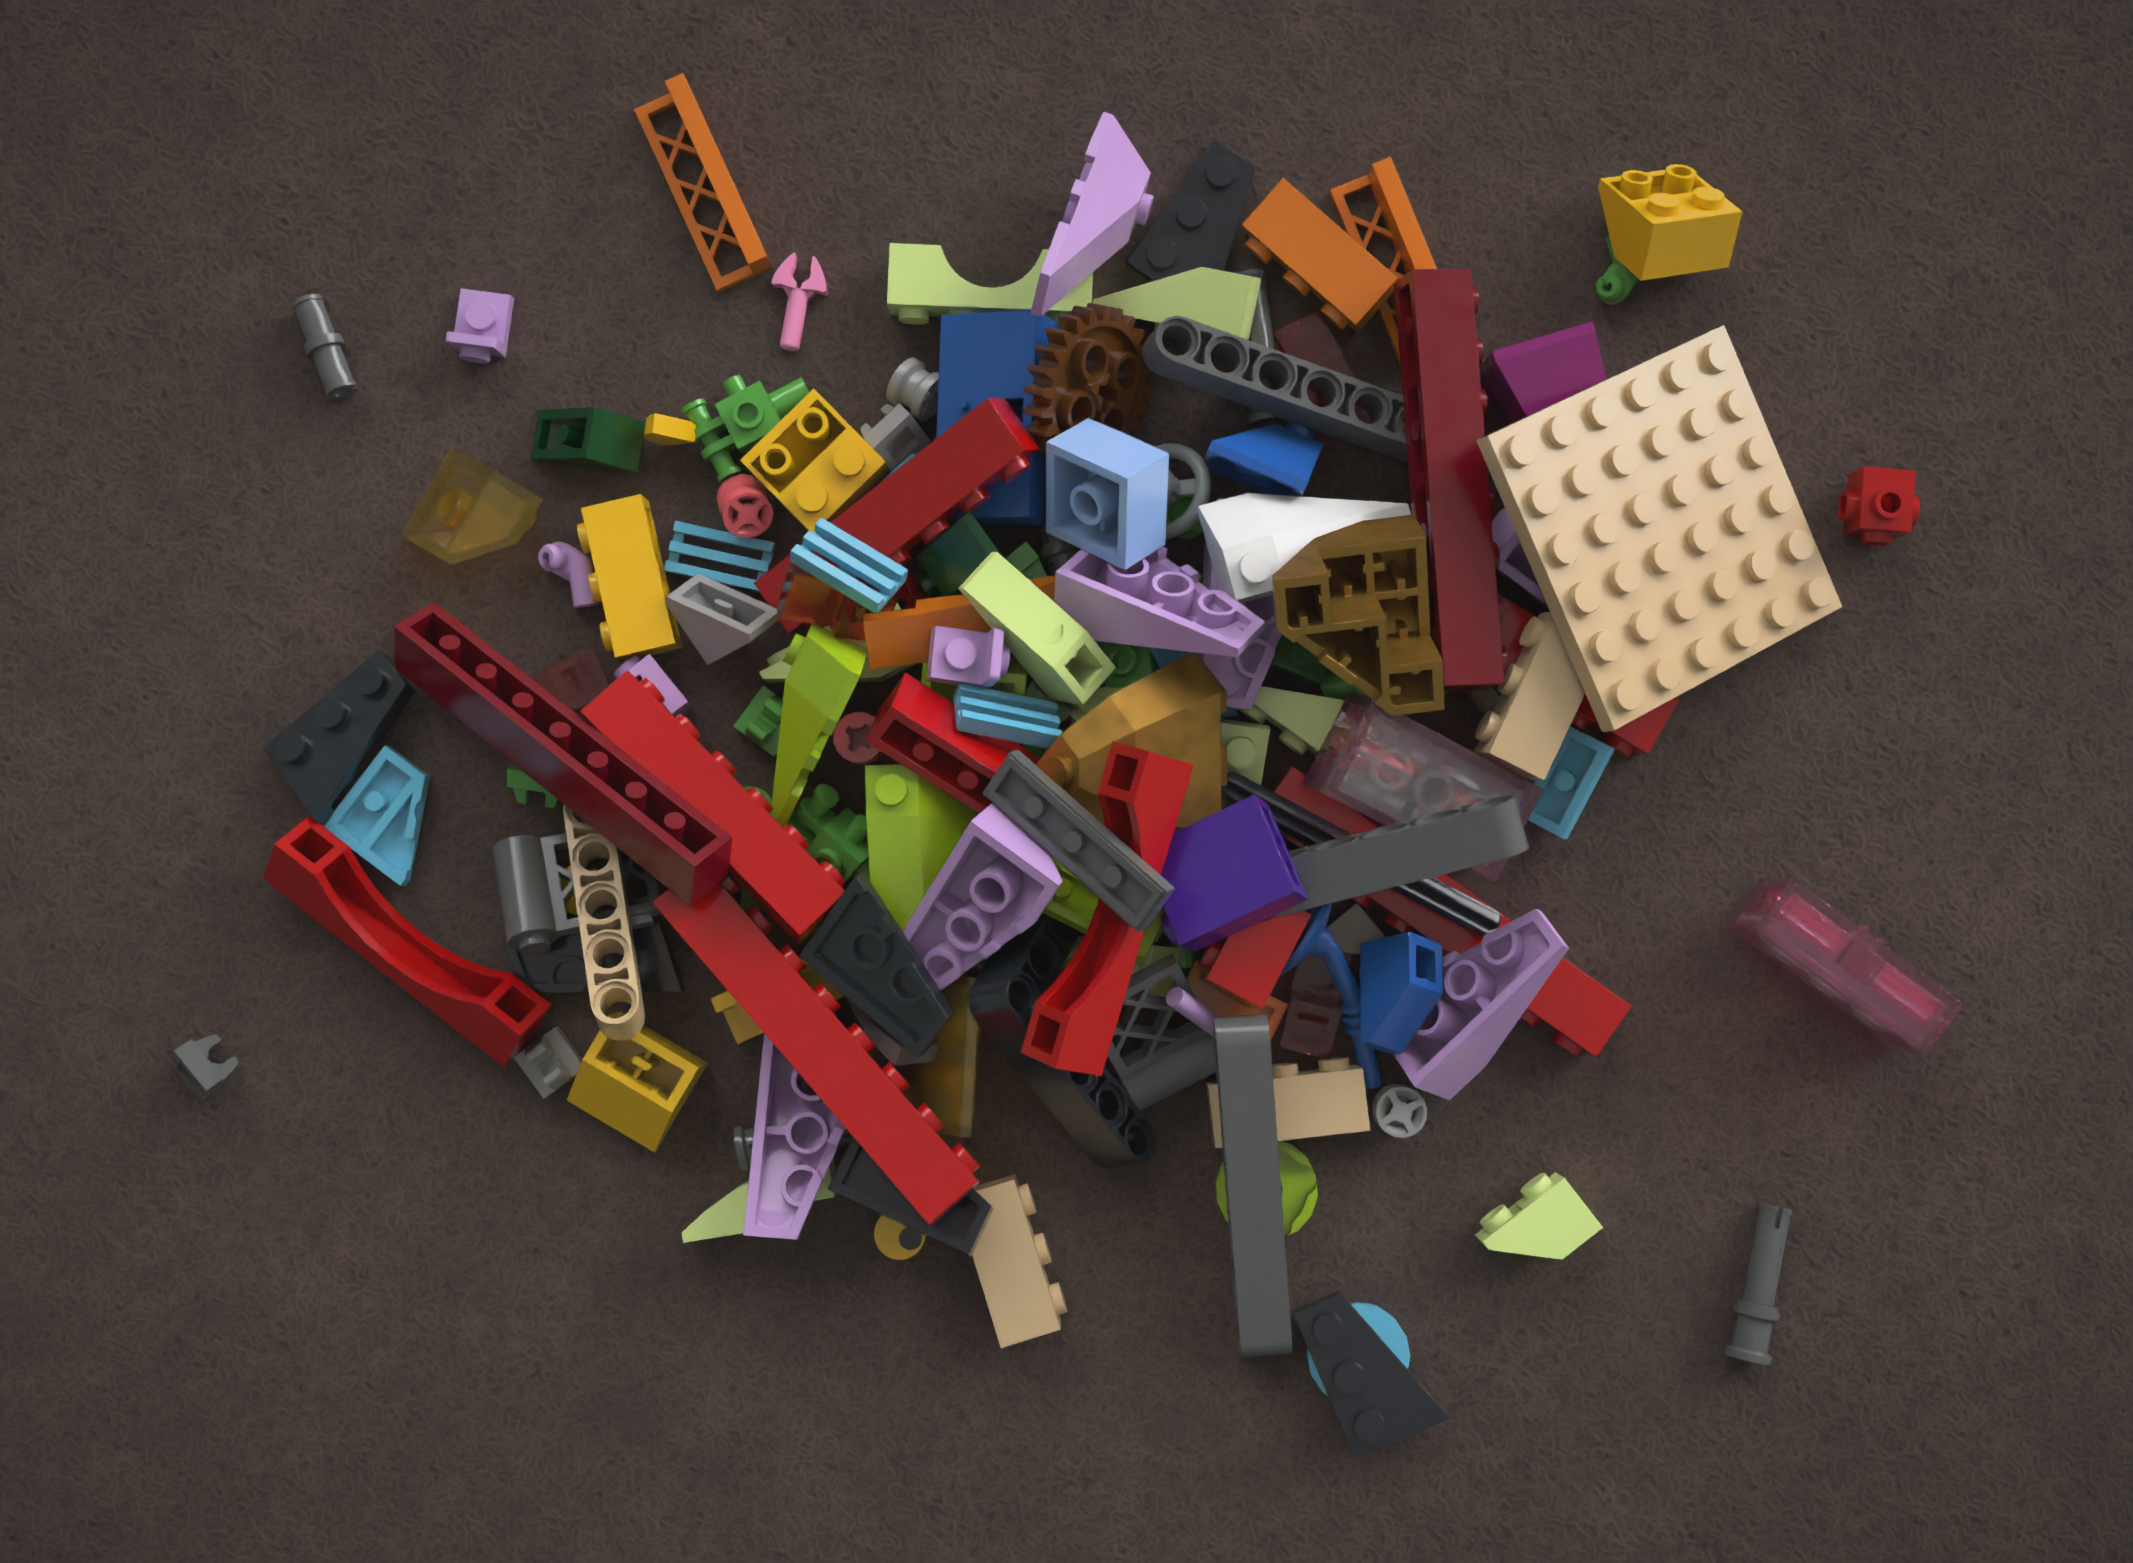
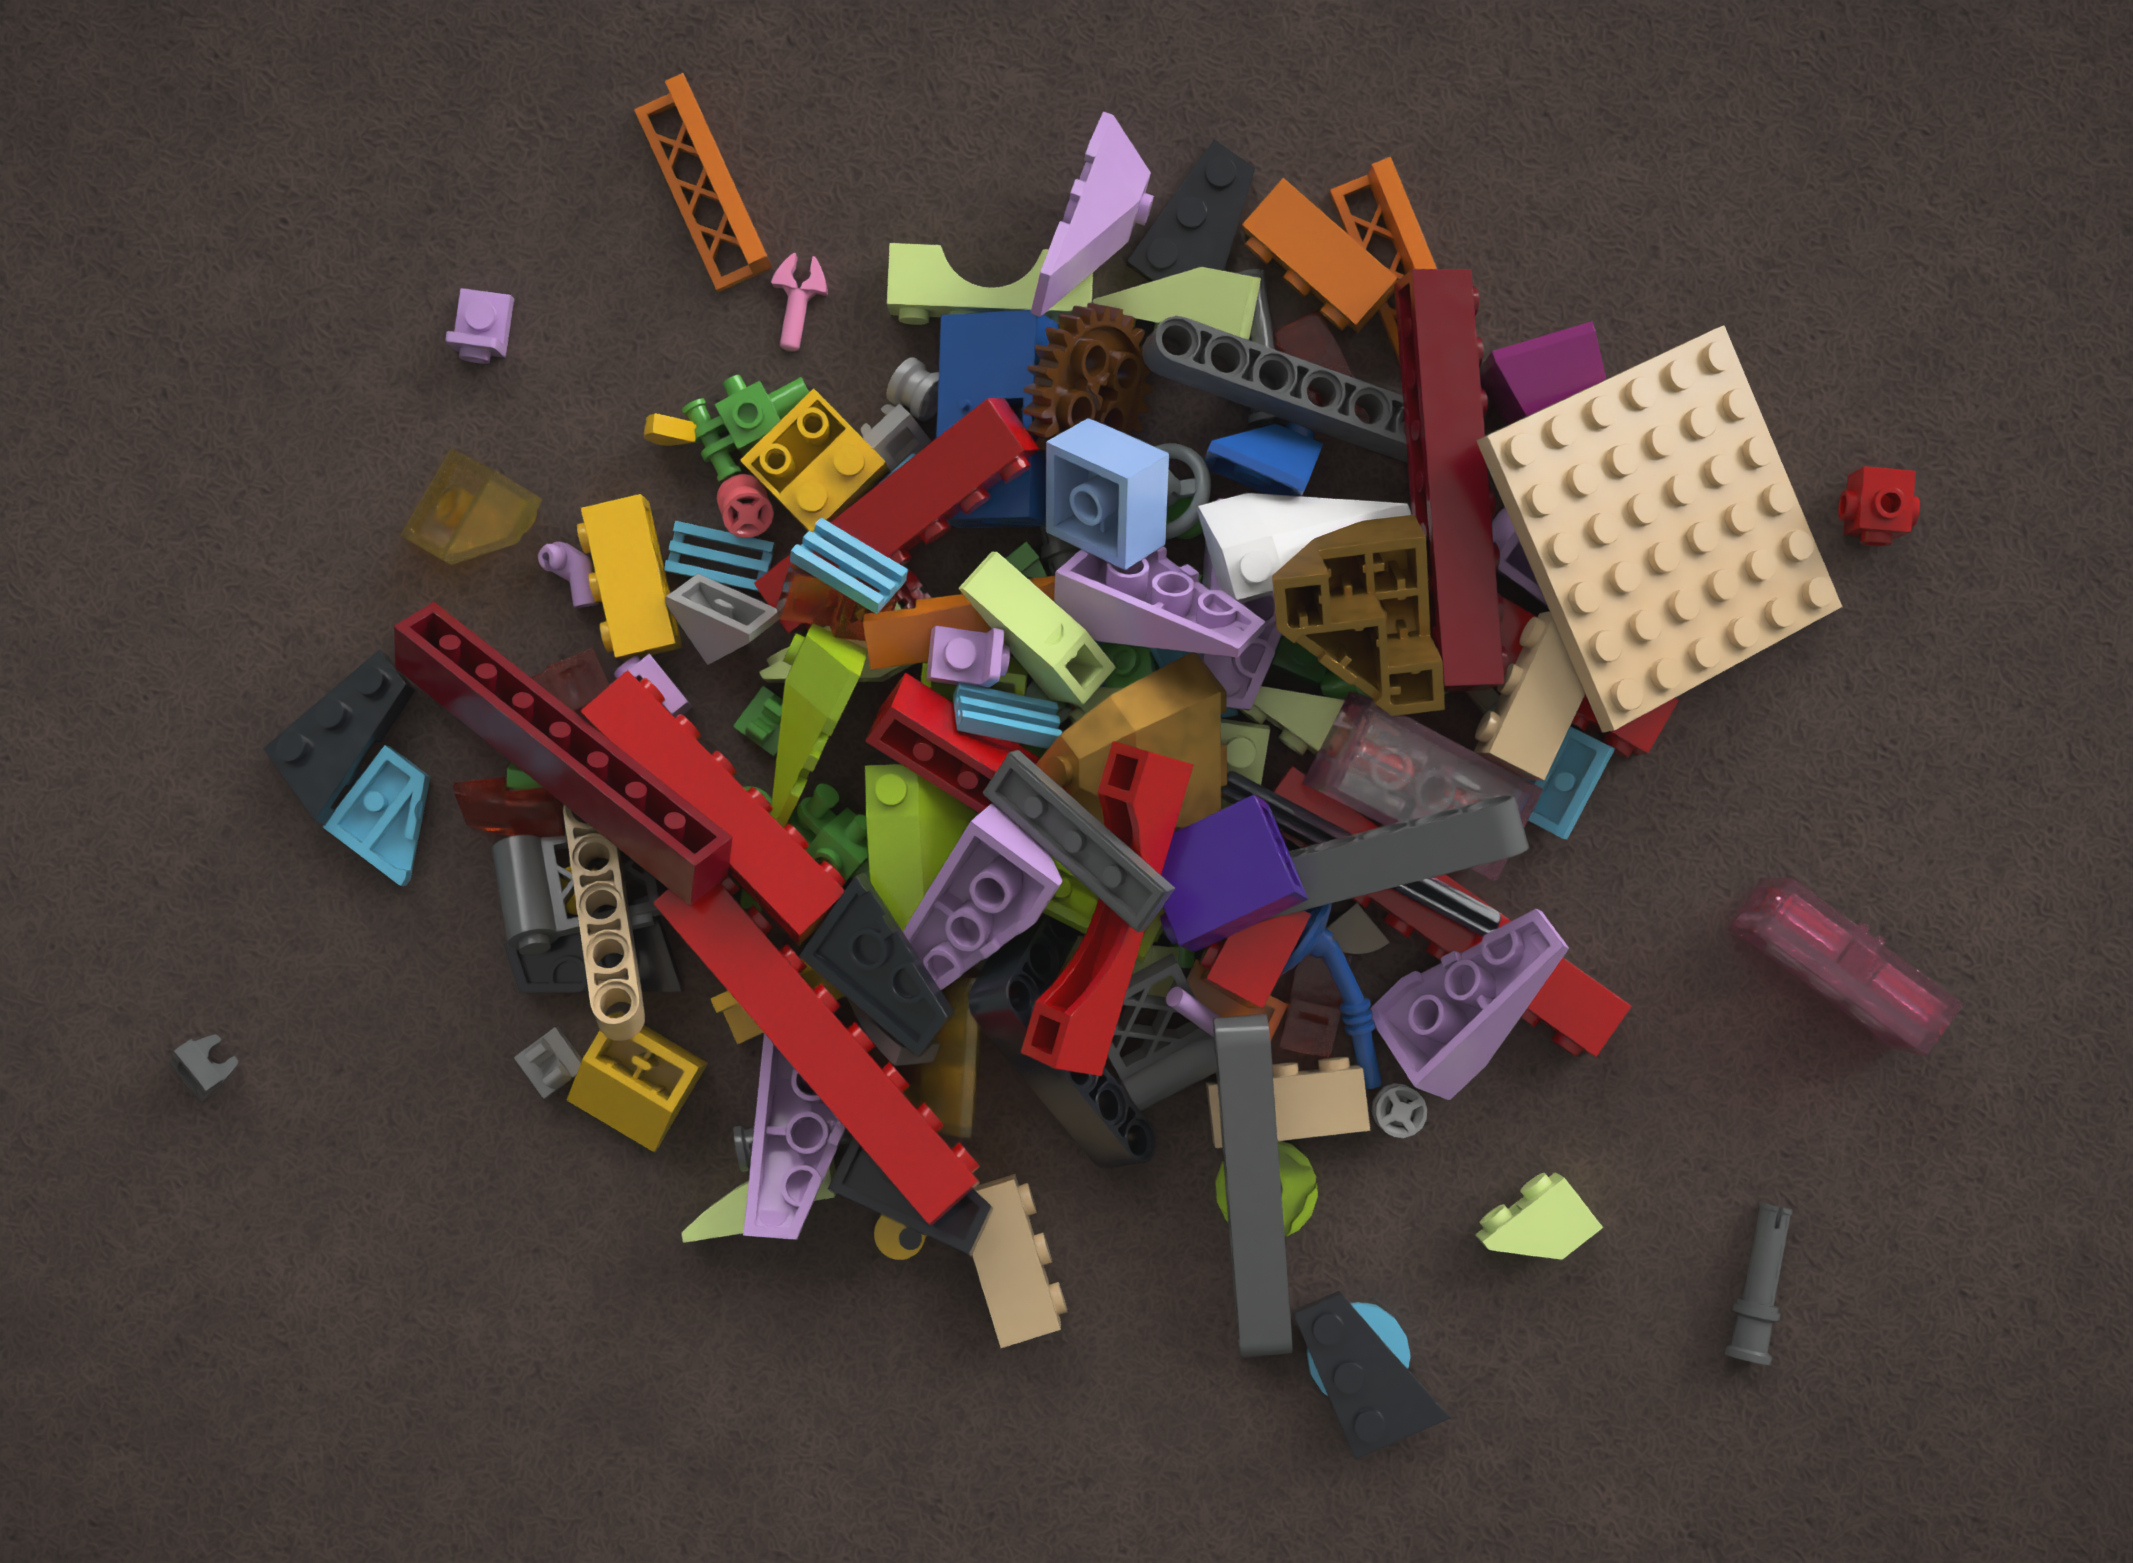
red arch [262,816,552,1067] -> none
dark grey pin [291,294,358,400] -> none
dark green slope [531,407,646,473] -> none
coral wheel [833,712,883,765] -> none
dark green slope [913,512,1000,599] -> none
blue slope [1359,932,1443,1055] -> none
bright green arm [1595,236,1639,305] -> none
yellow slope [1598,164,1742,281] -> none
none -> clear red slope [453,777,565,837]

